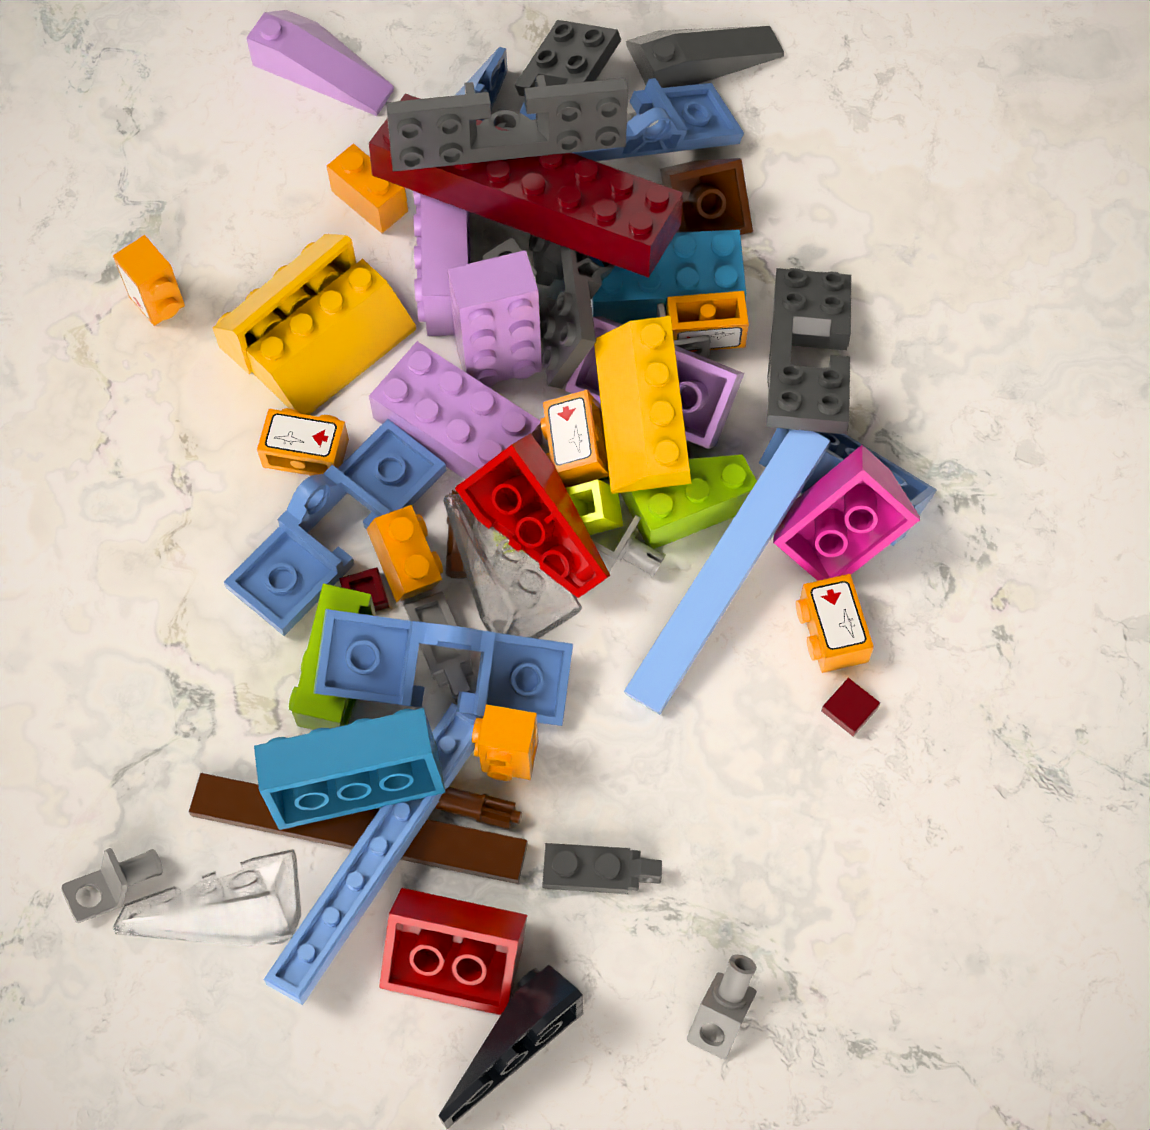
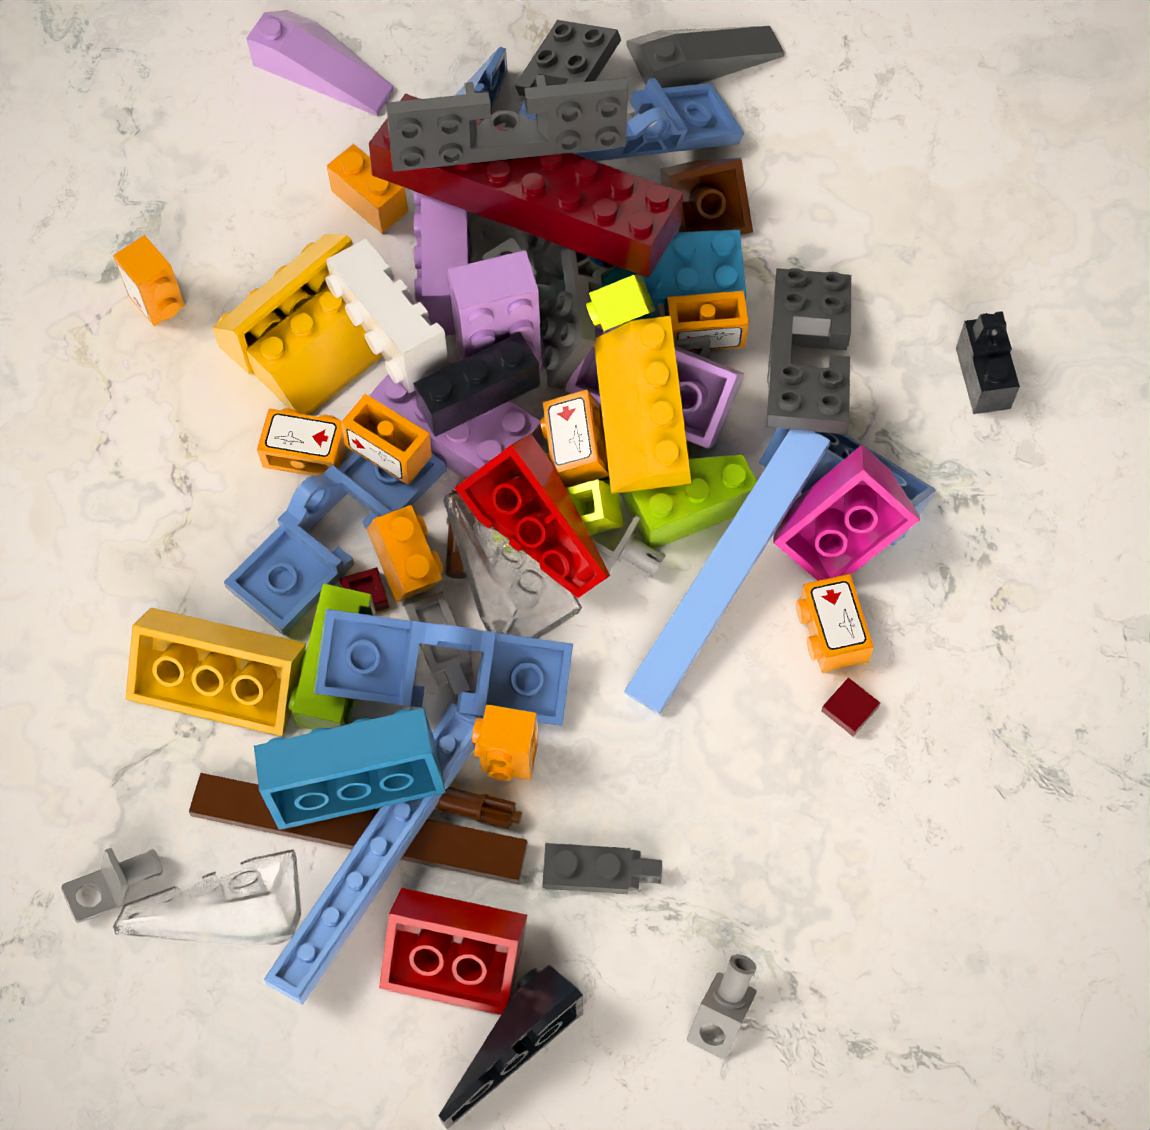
none -> yellow slope [125,607,307,736]
none -> white wedge [325,238,449,394]
none -> light orange brick [341,394,432,485]
none -> black brick [413,332,540,437]
none -> neon yellow slope [586,275,656,331]
none -> black hinge [956,311,1020,414]

